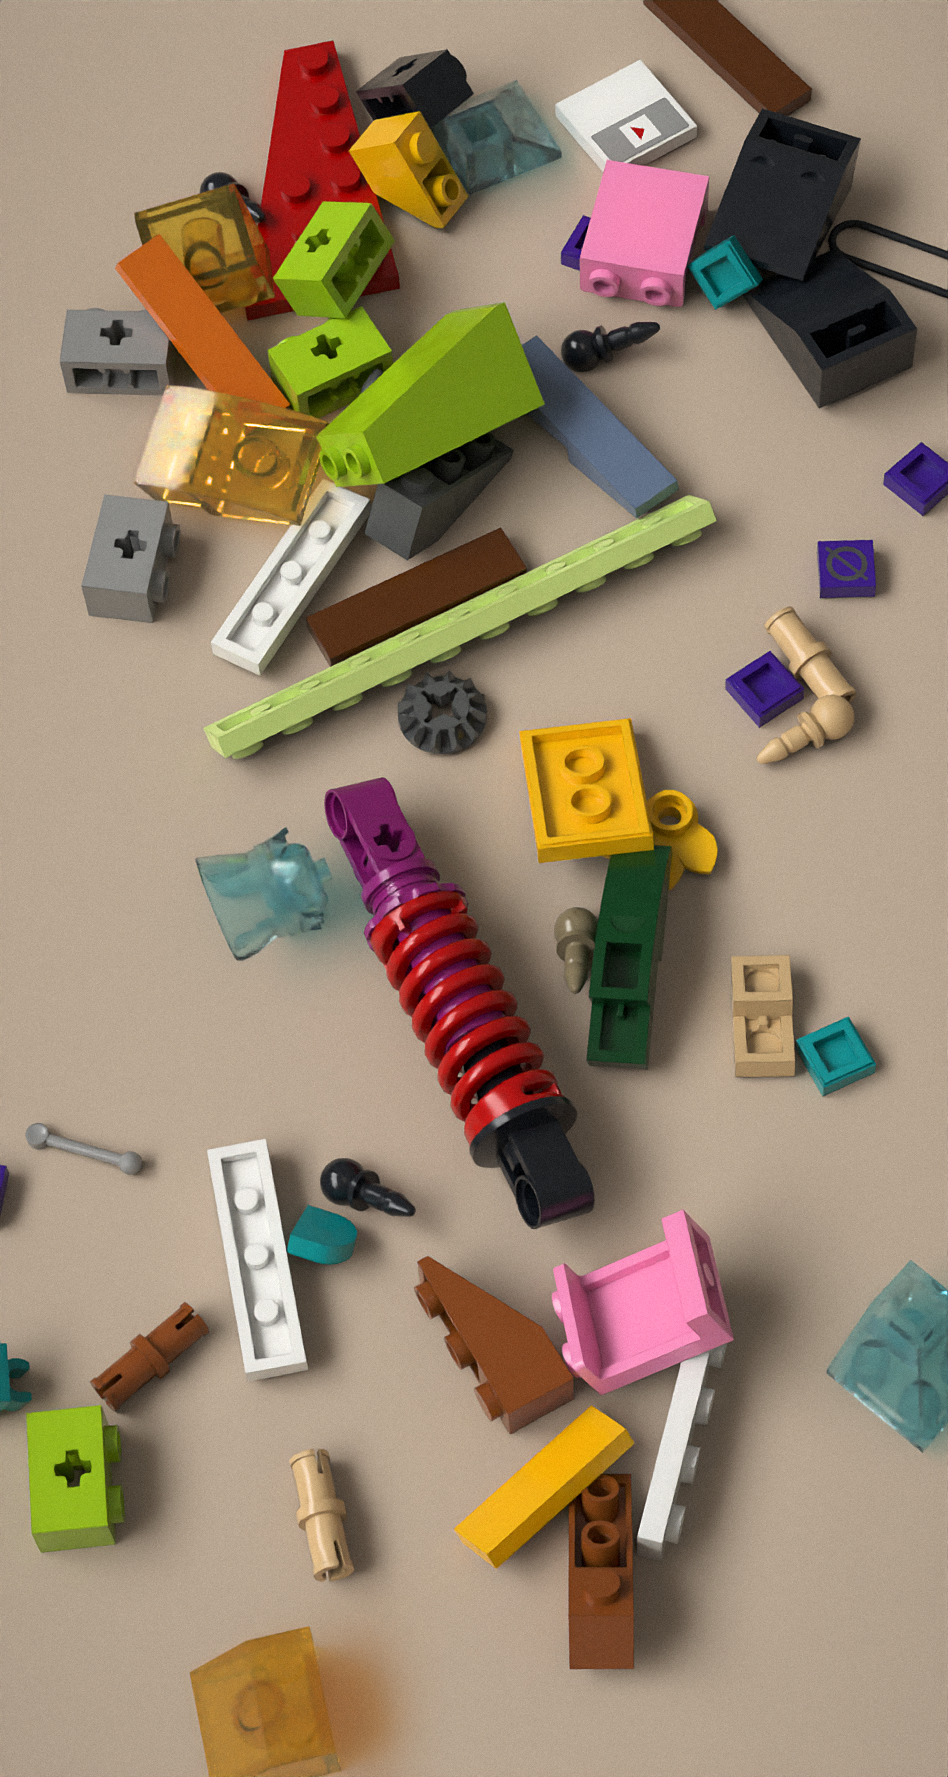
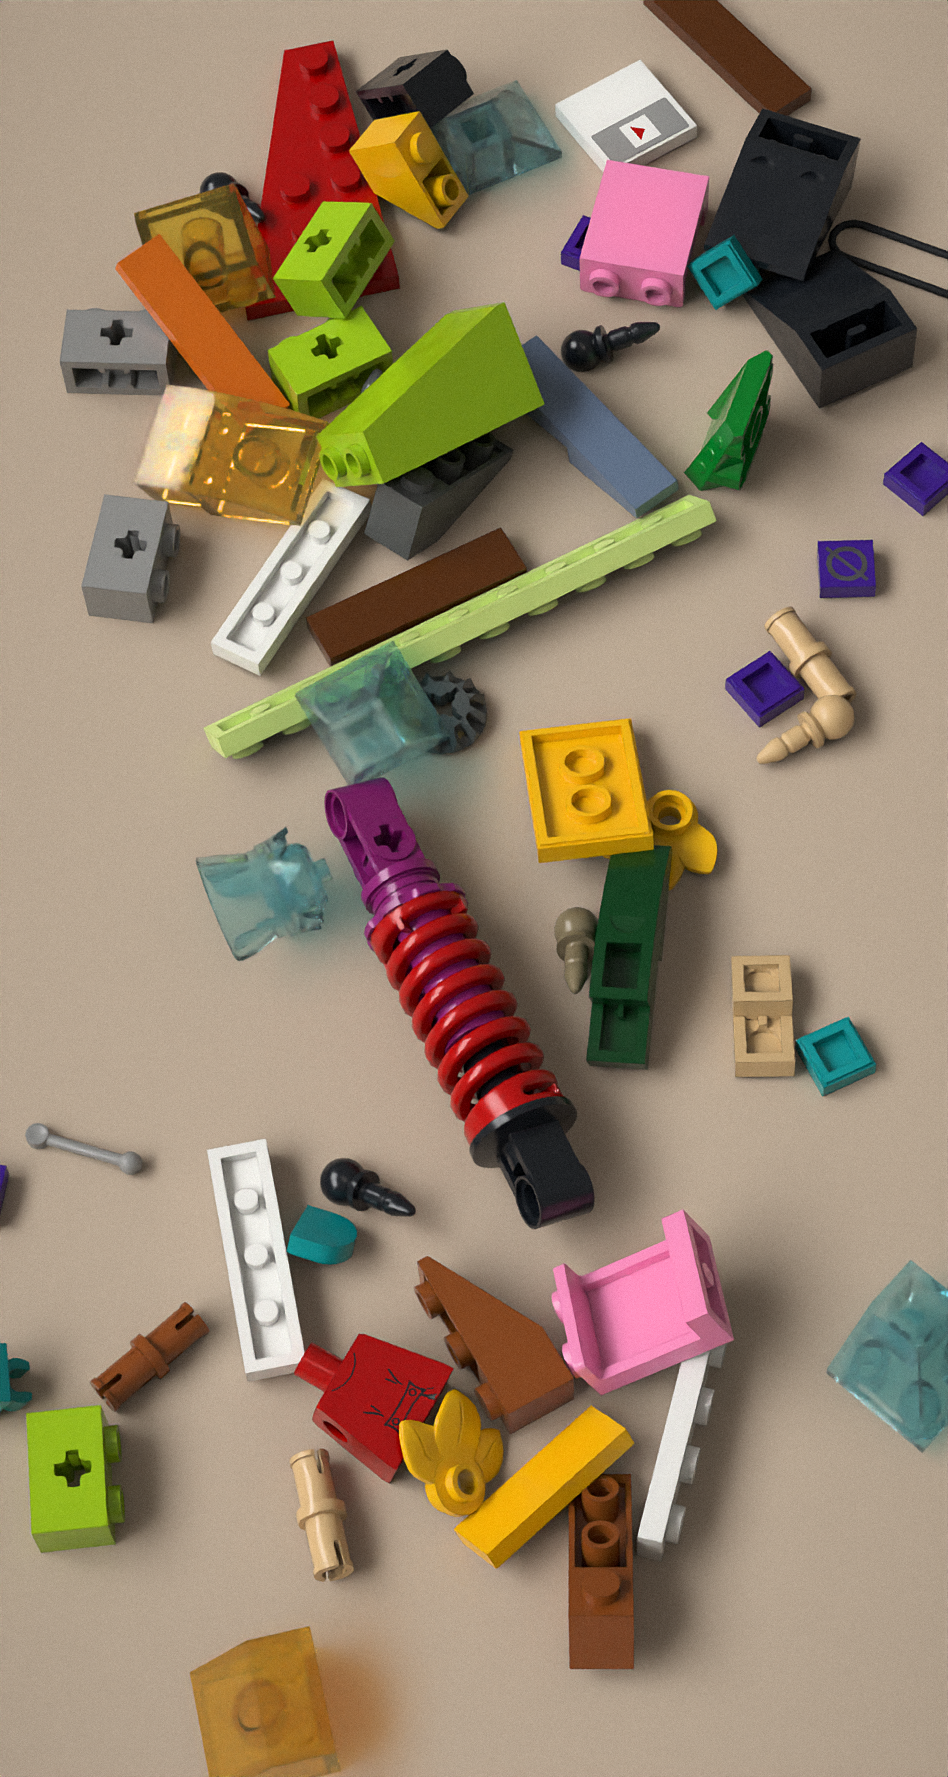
none -> red torso [293,1334,454,1484]
none -> clear light blue slope [295,640,451,785]
none -> yellow plate [399,1389,504,1517]
none -> green slope [684,350,773,491]

